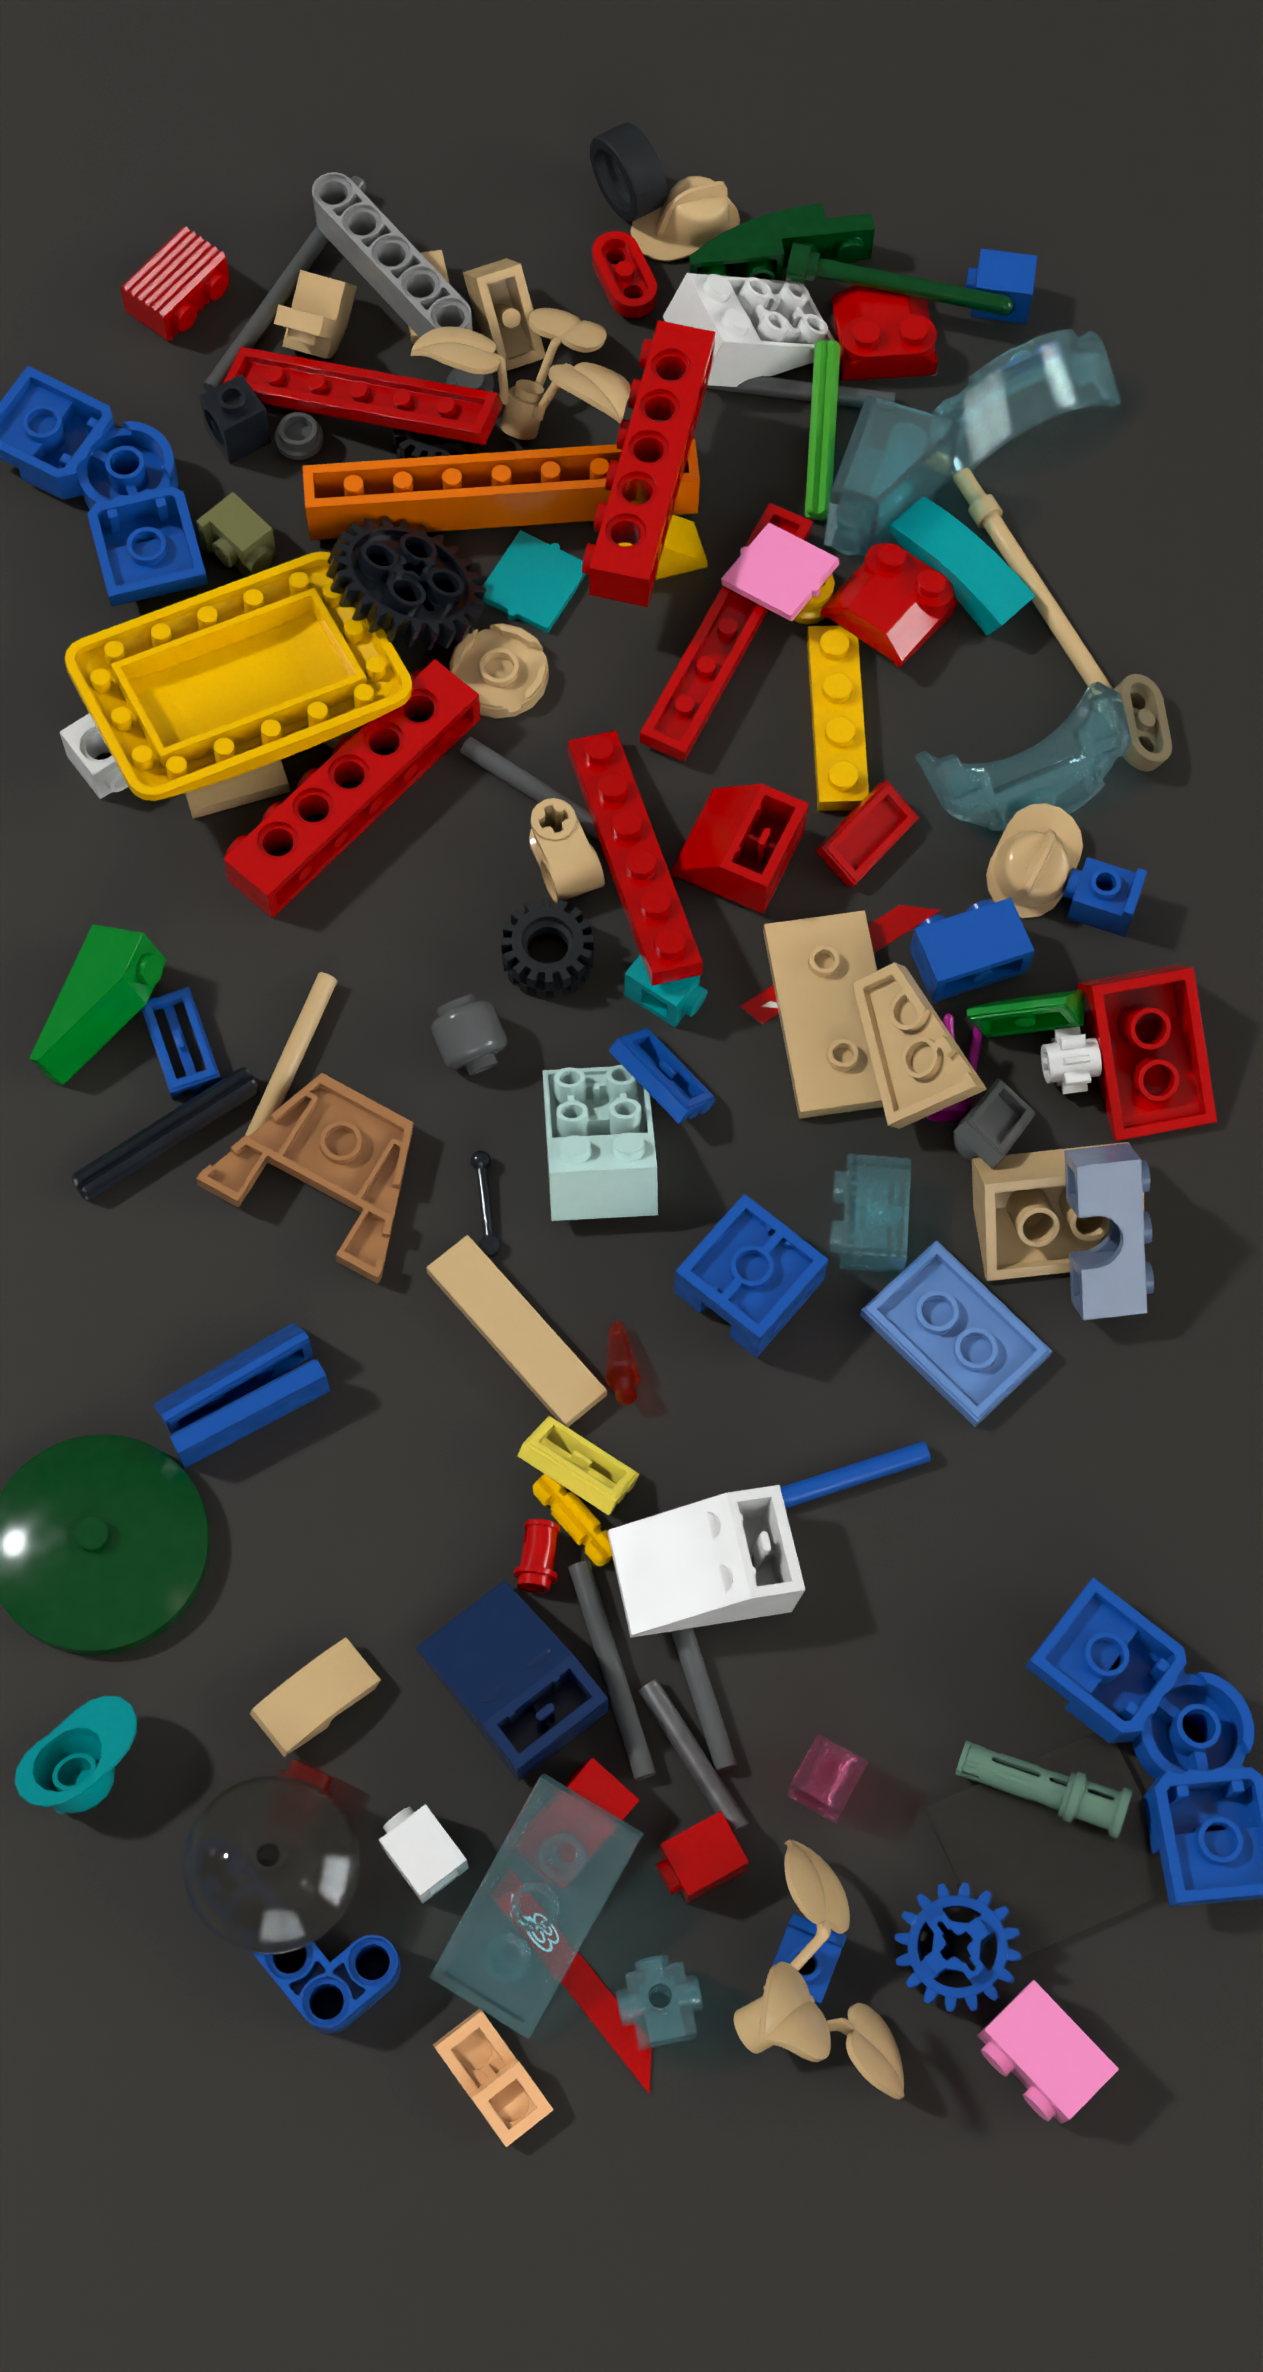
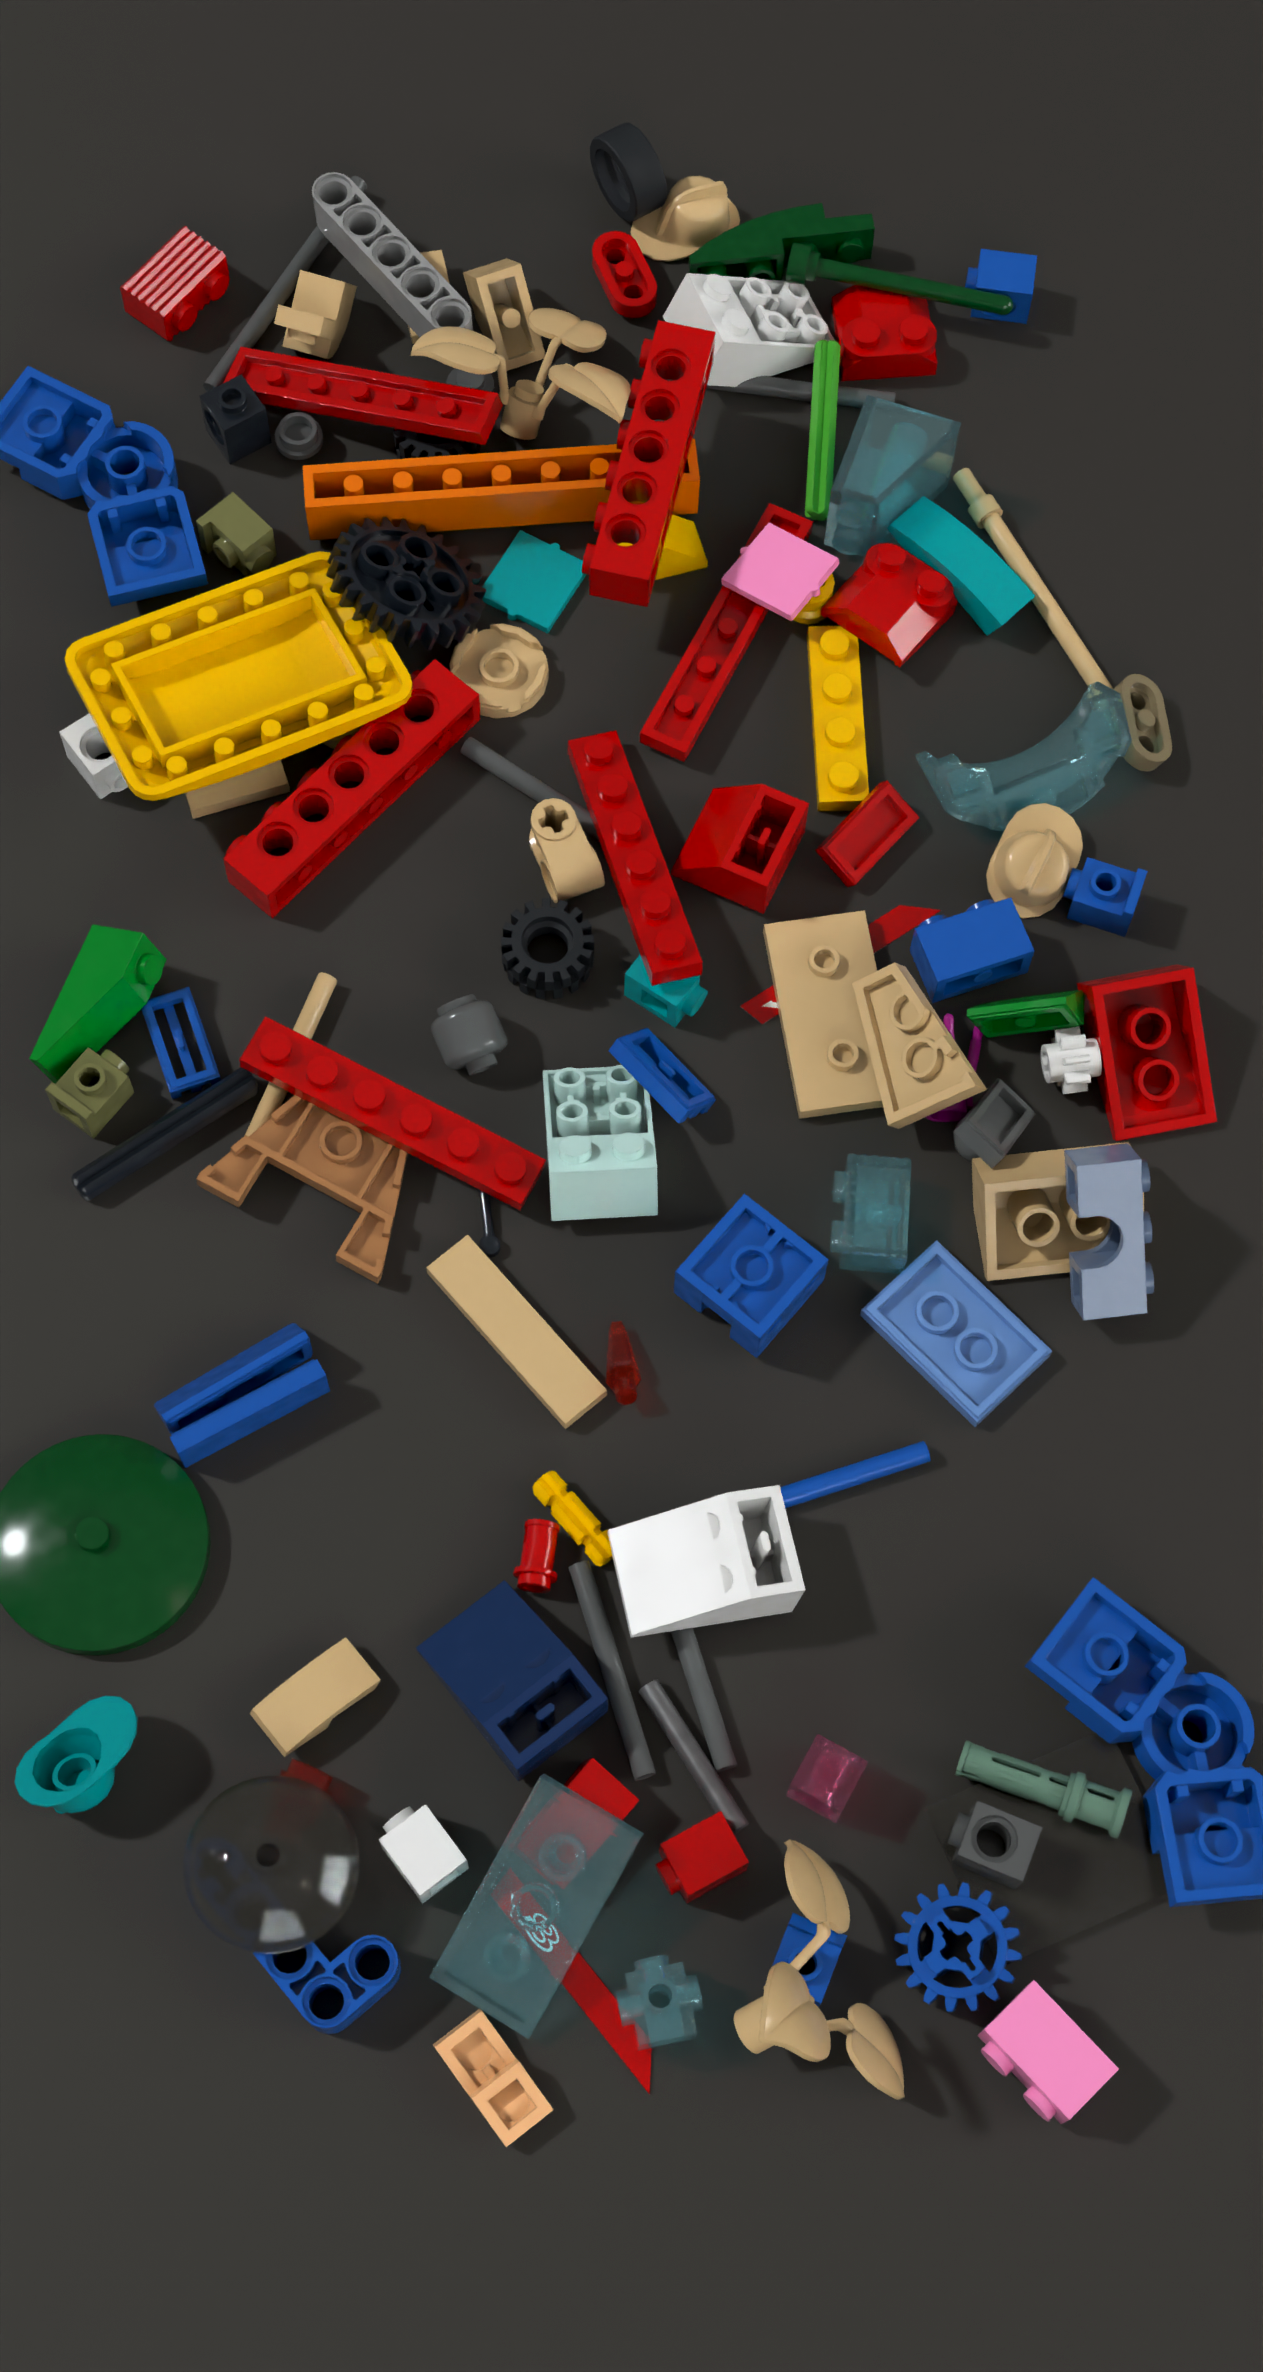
light yellow tile [517,1416,640,1515] -> none
clear light blue windscreen [928,329,1121,476] -> none
none -> olive brick [45,1047,134,1139]
none -> red plate [239,1016,546,1211]
none -> dark grey brick [947,1800,1043,1890]

